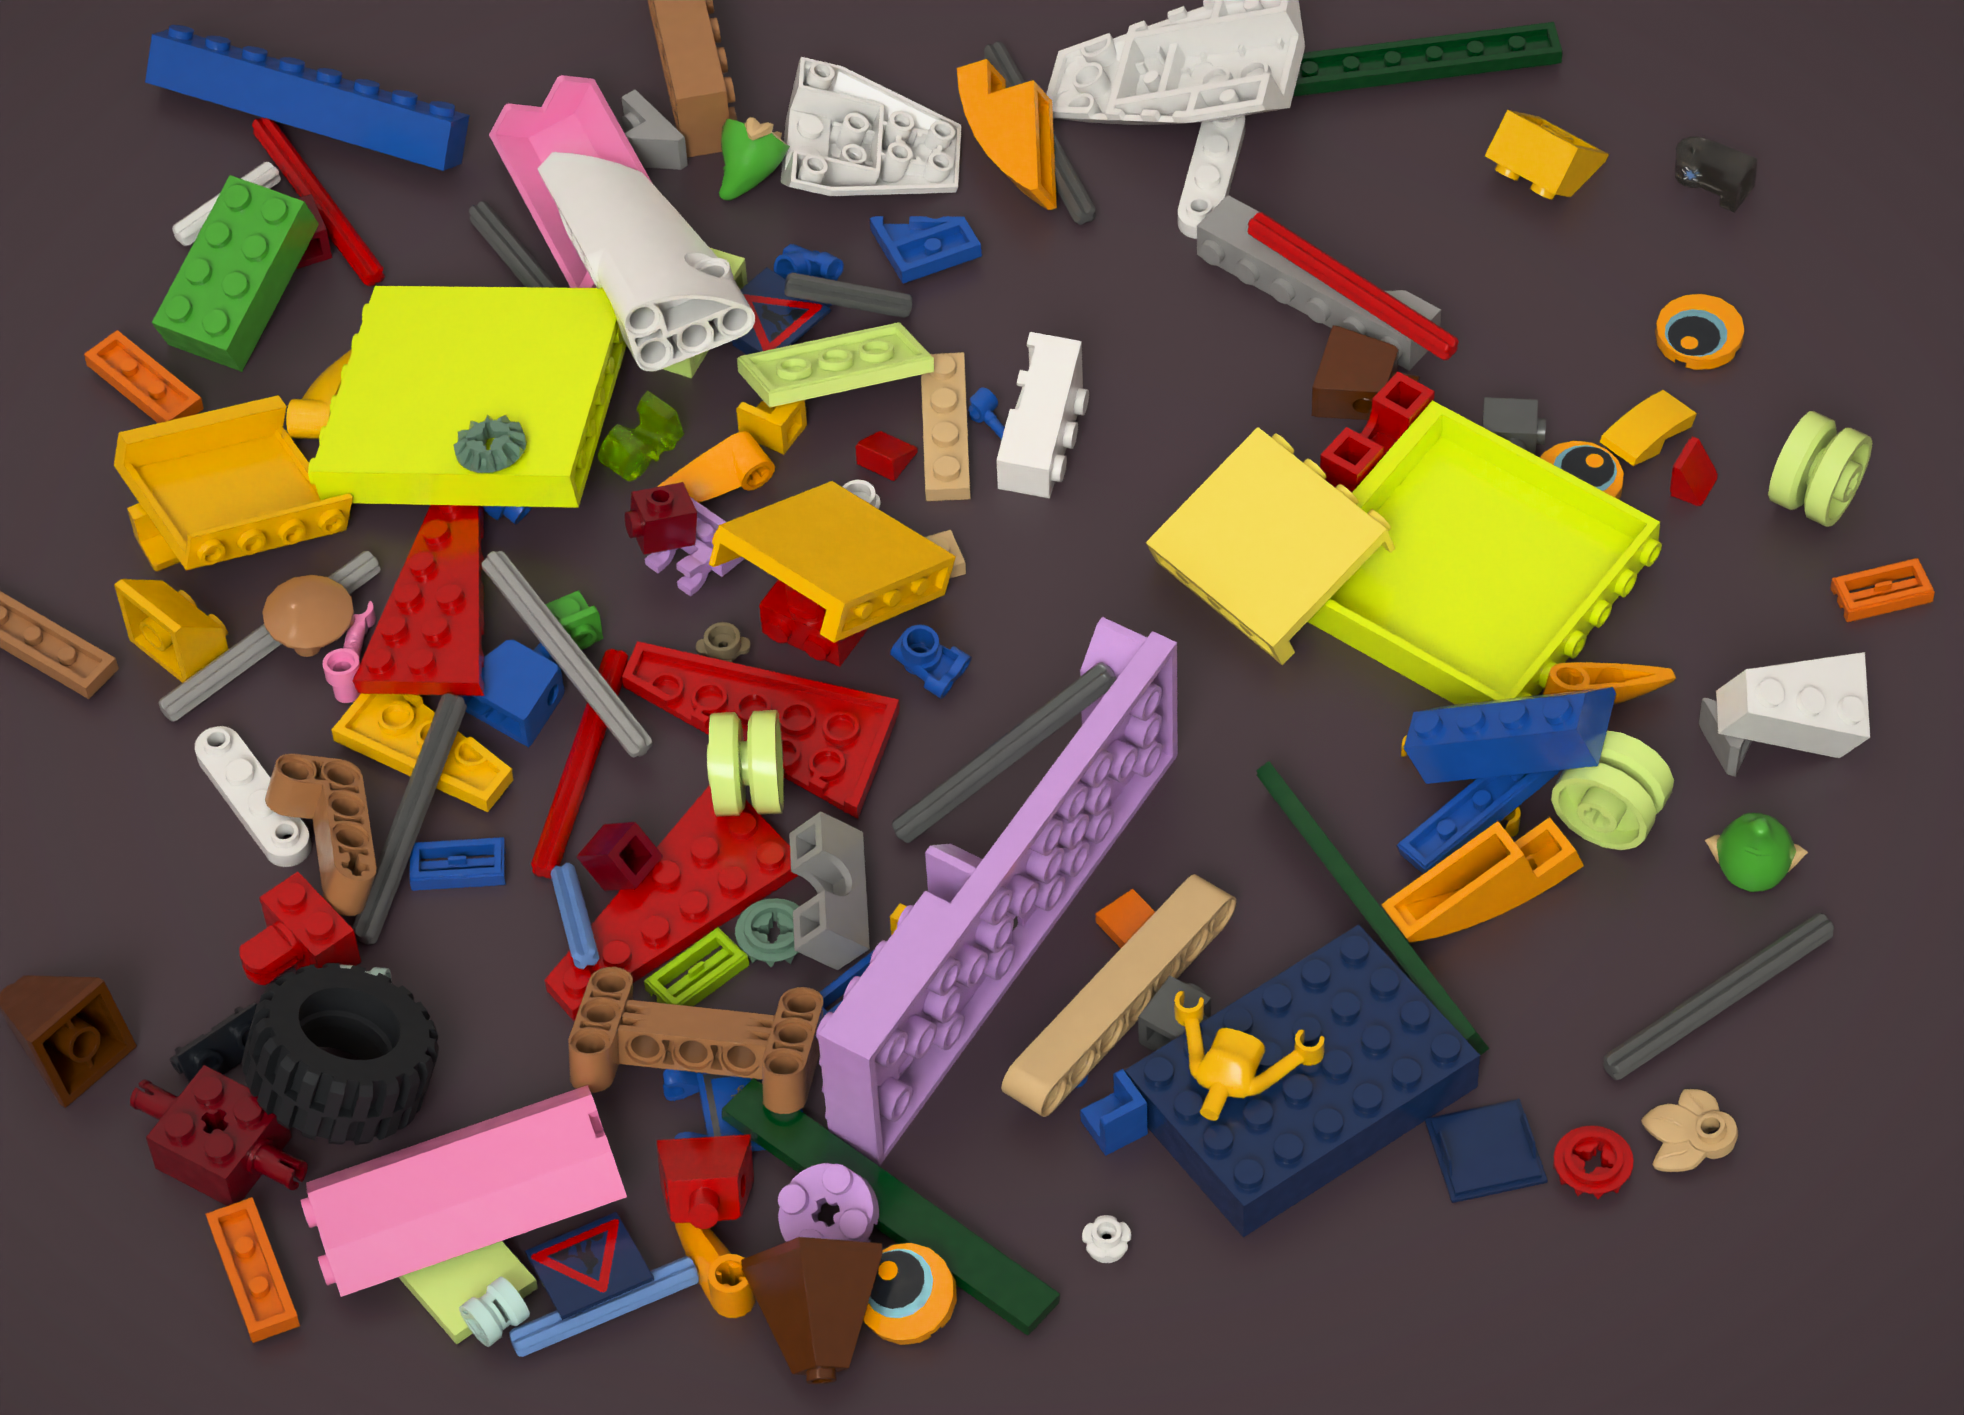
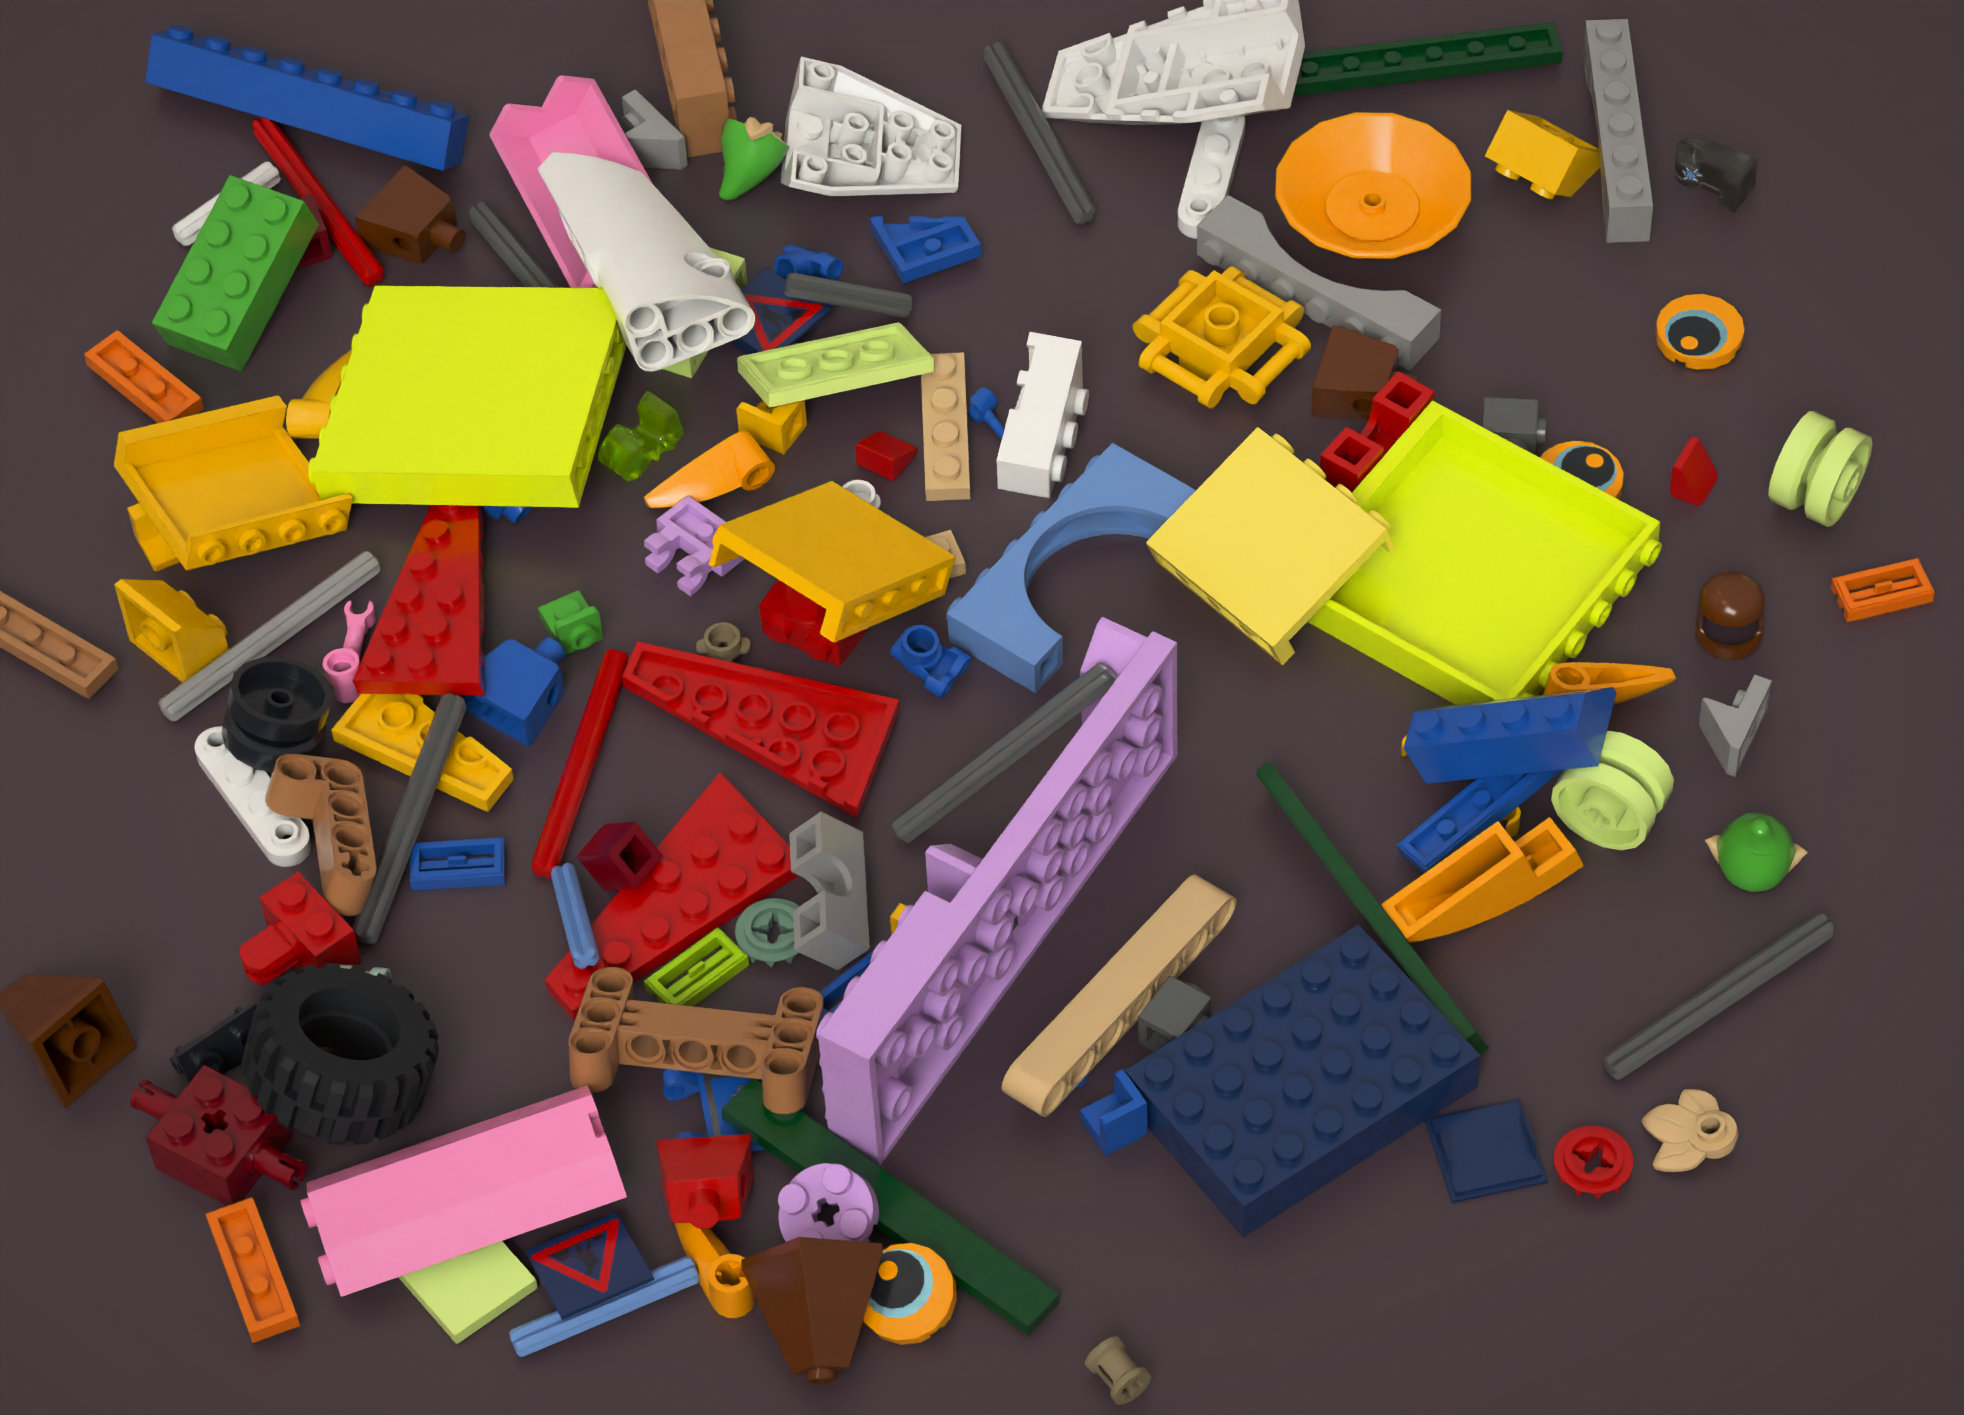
medium nougat dish [263,575,355,657] -> none
sand green gear [453,415,527,473] -> none
light aqua wheel [459,1276,530,1347] -> none
light grey axle [482,551,653,758] -> none
dark red brick [625,482,697,555] -> none
yellowish green wheel [707,710,784,817] -> none
light orange slope [957,59,1057,210] -> none
white plate [1082,1215,1131,1263] -> none
orange tile [1095,889,1155,948] -> none
yellow piece [1174,991,1325,1121] -> none
red axle [1247,212,1459,360] -> none
yellow slope [1600,390,1697,466] -> none
white wedge [1716,652,1870,758] -> none
none -> black wheel [221,657,333,772]
none -> reddish brown torso [355,165,466,264]
none -> medium blue arch [946,443,1196,694]
none -> dark tan bush [1085,1336,1152,1405]
none -> yellow brick [1132,266,1311,409]
none -> light orange dish [1275,112,1471,259]
none -> light grey arch [1582,19,1653,243]
none -> reddish brown helmet [1695,571,1765,661]

